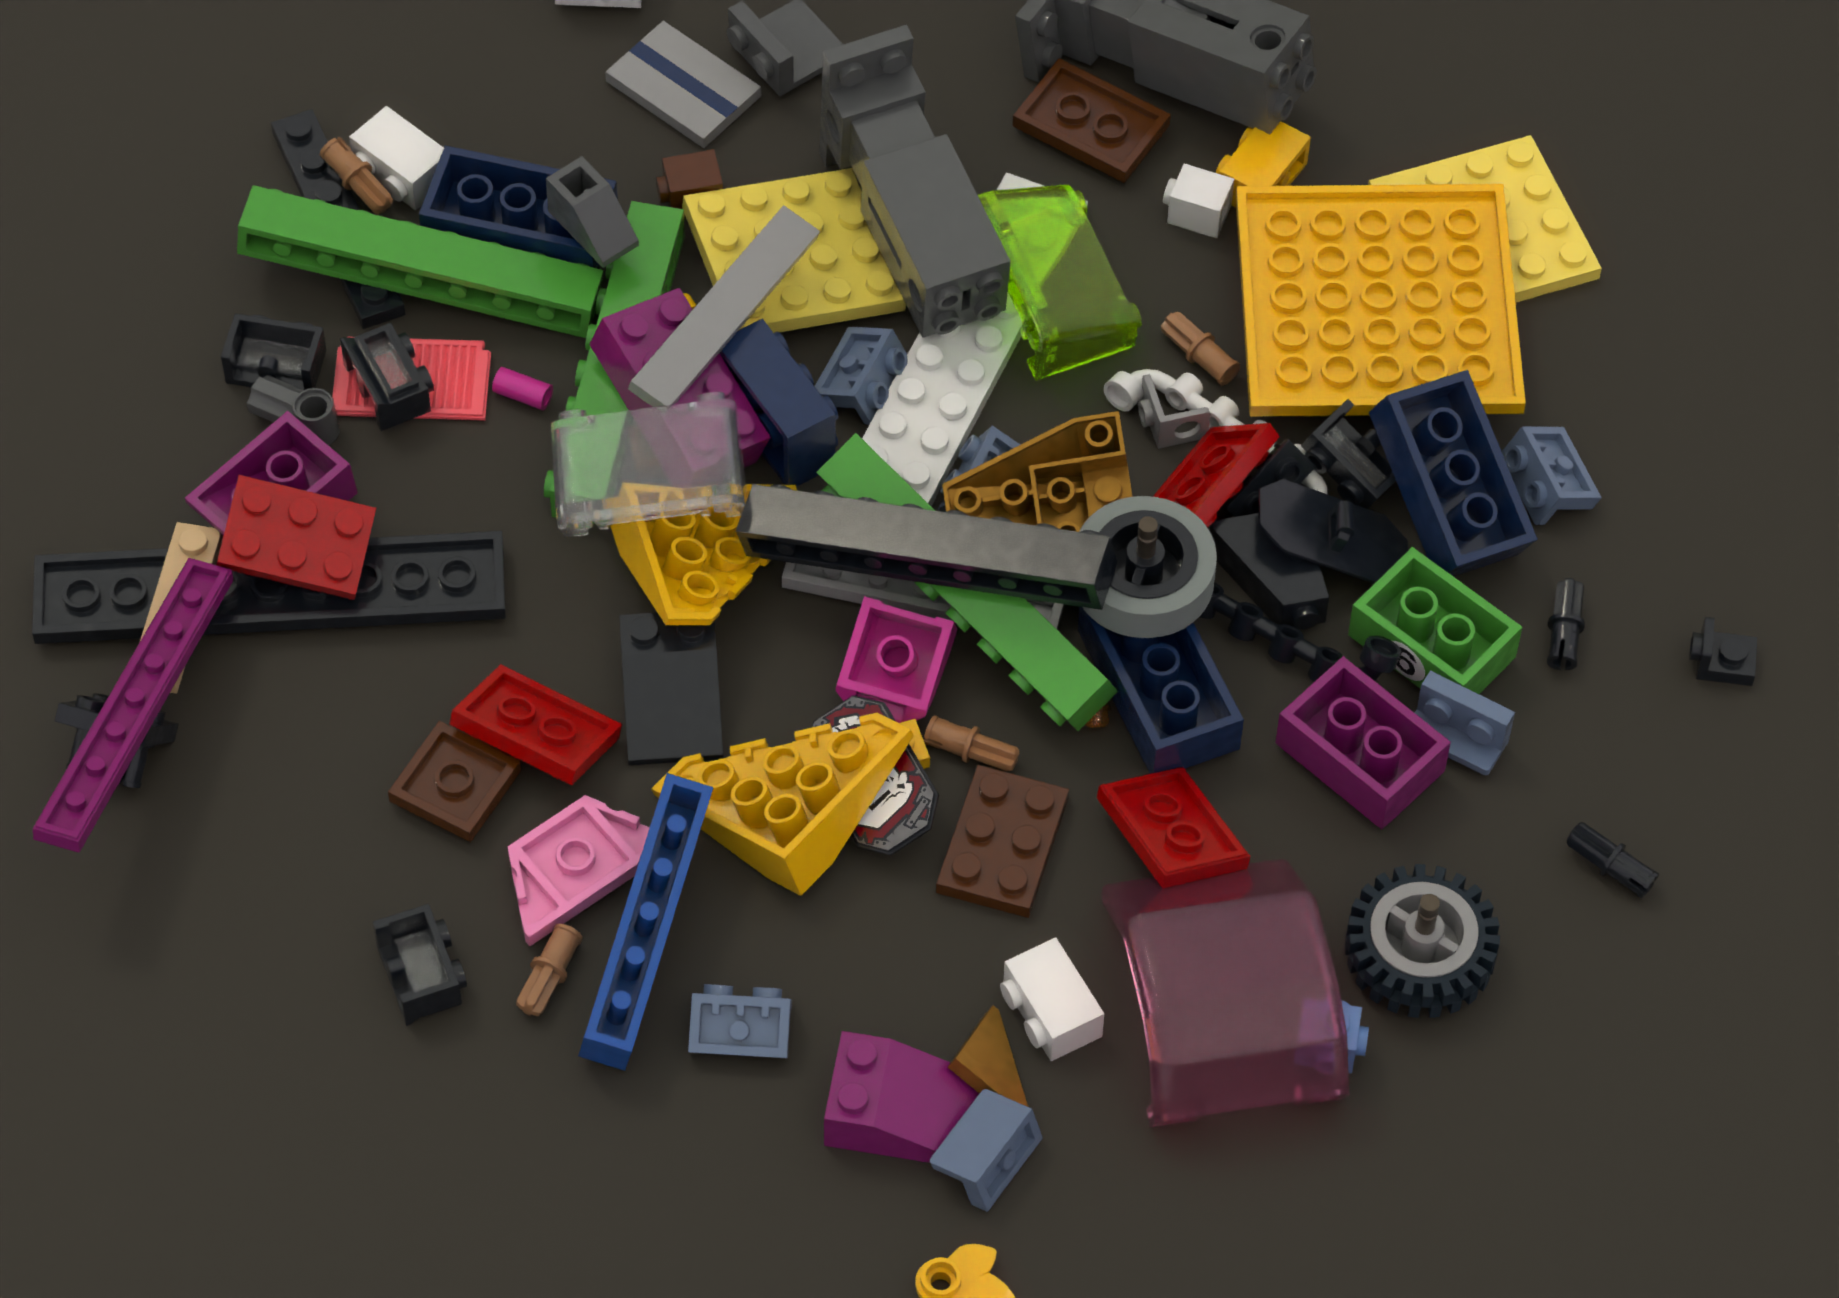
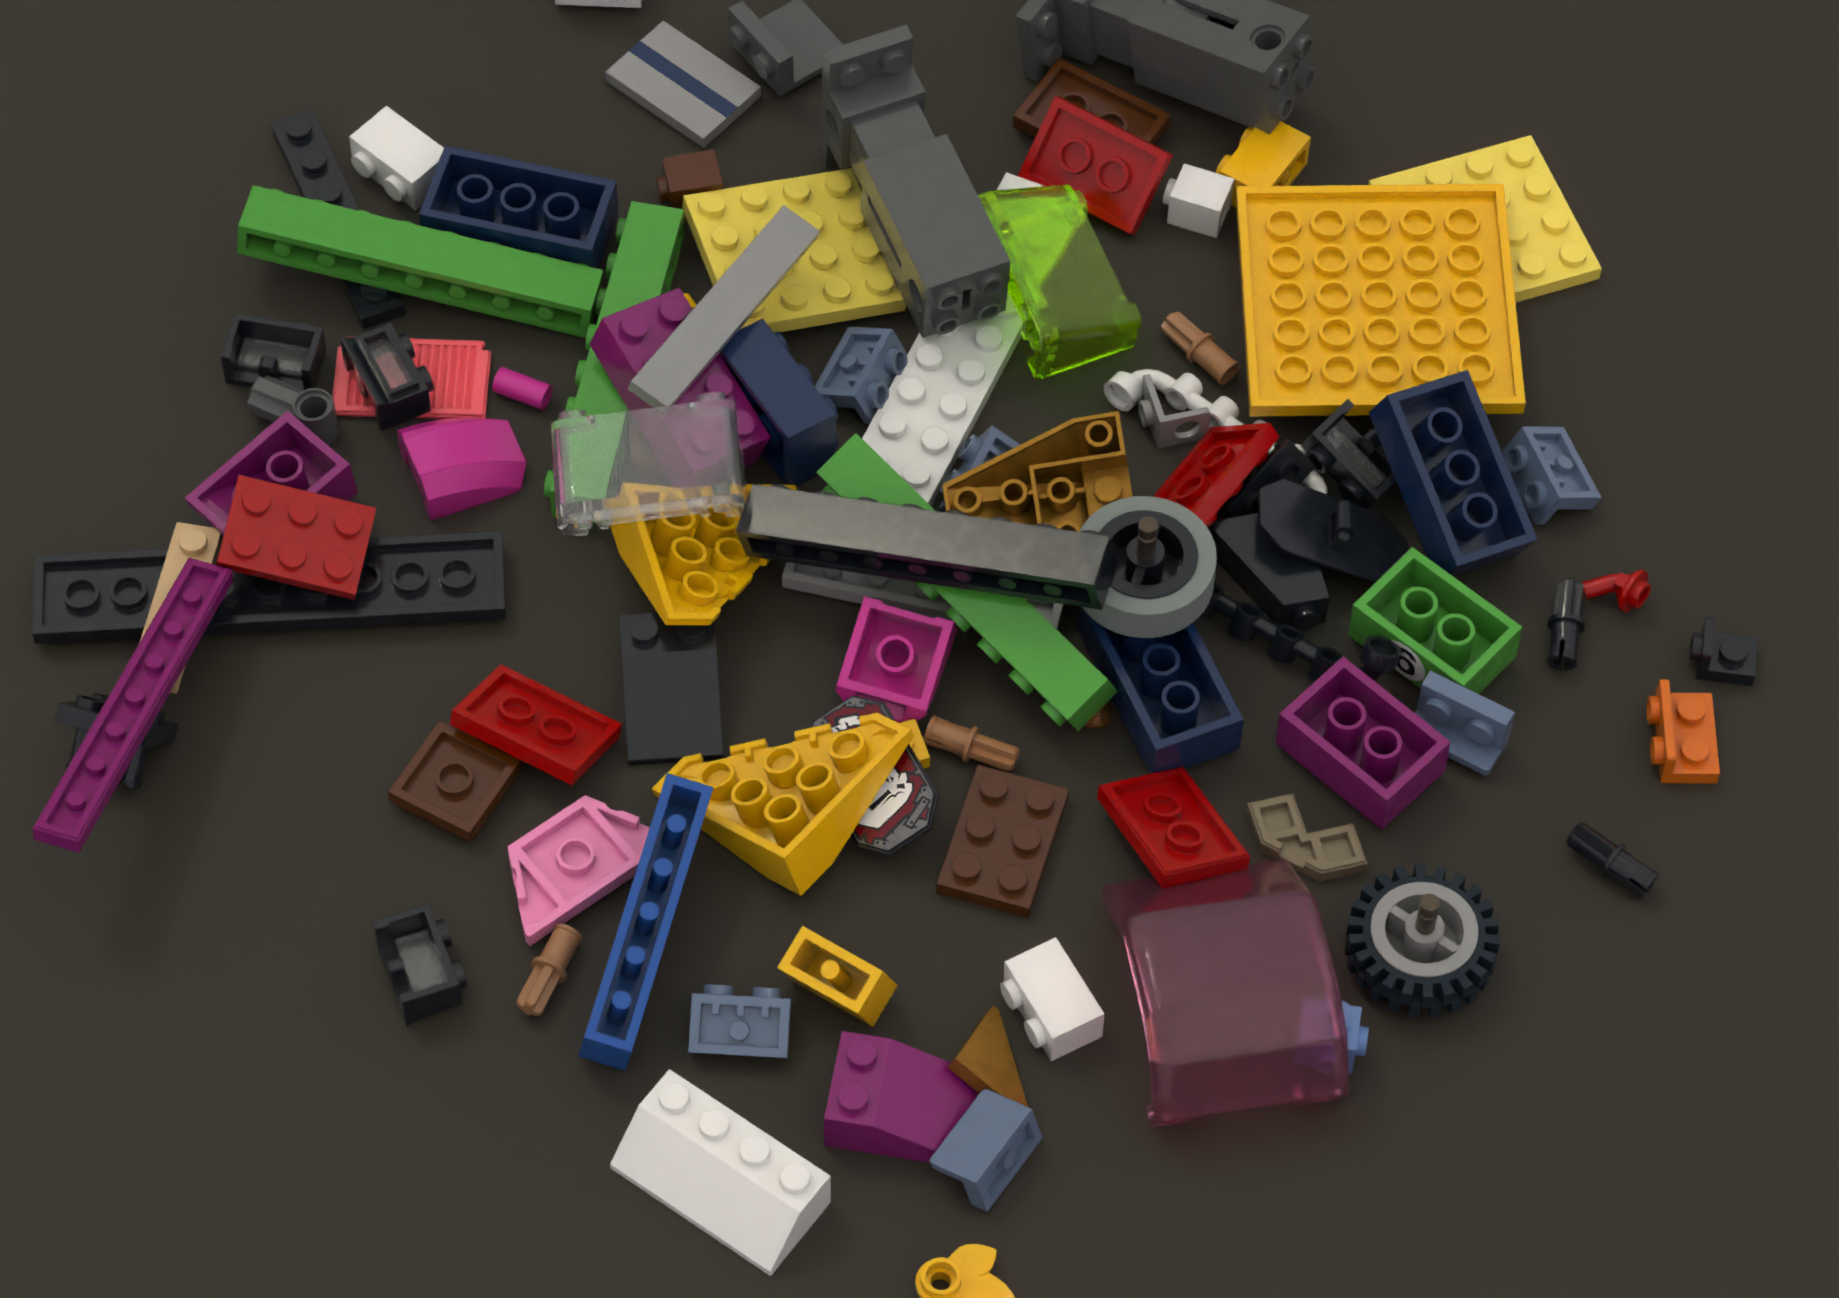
medium nougat axle [320,137,393,215] -> none
dark grey slope [546,156,639,268] -> none
none -> dark pink slope [397,417,527,521]
none -> white slope [610,1069,831,1276]
none -> yellow brick [777,925,898,1027]
none -> red plate [1017,96,1174,235]
none -> dark tan tile [1246,793,1368,882]
none -> red plate [1582,569,1651,613]
none -> orange bracket [1646,679,1720,784]

